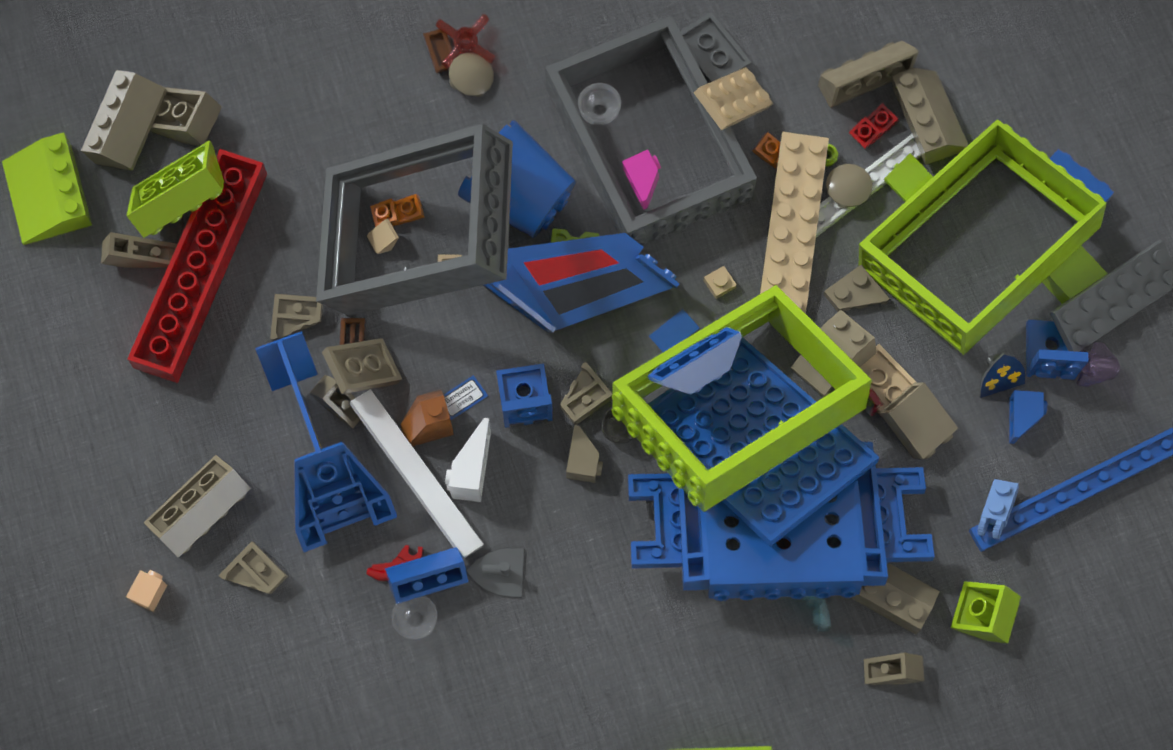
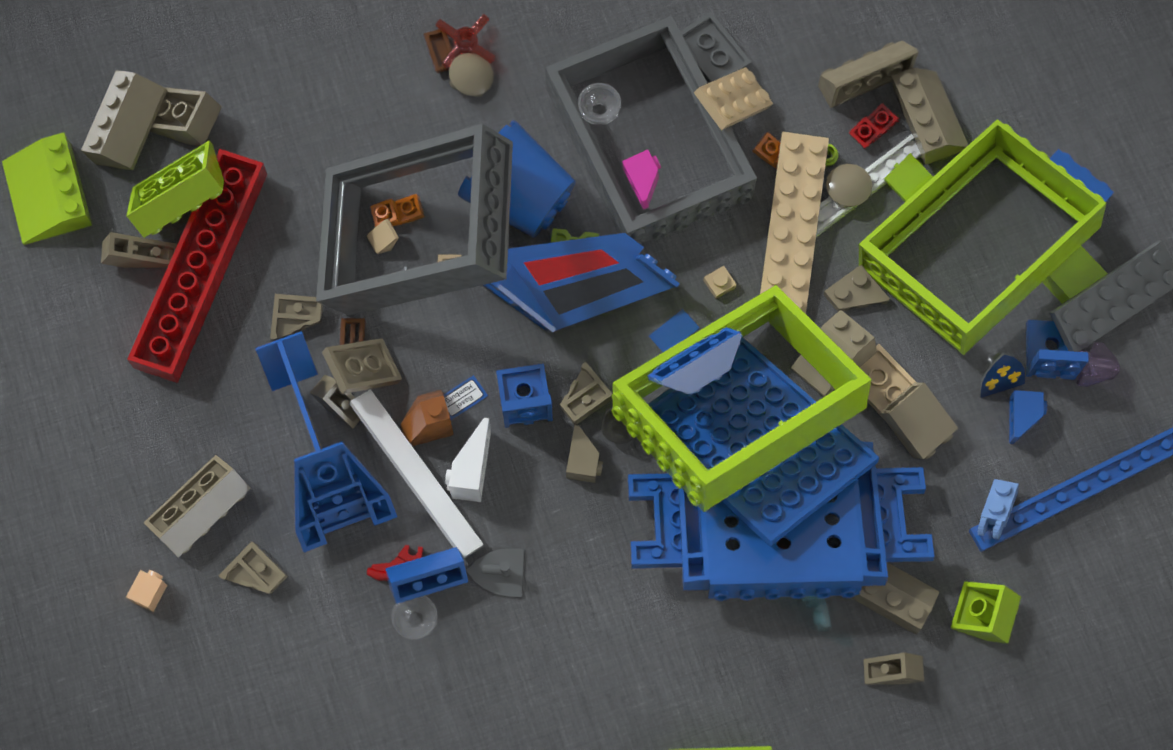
dark red slope [865,386,884,417] -> none

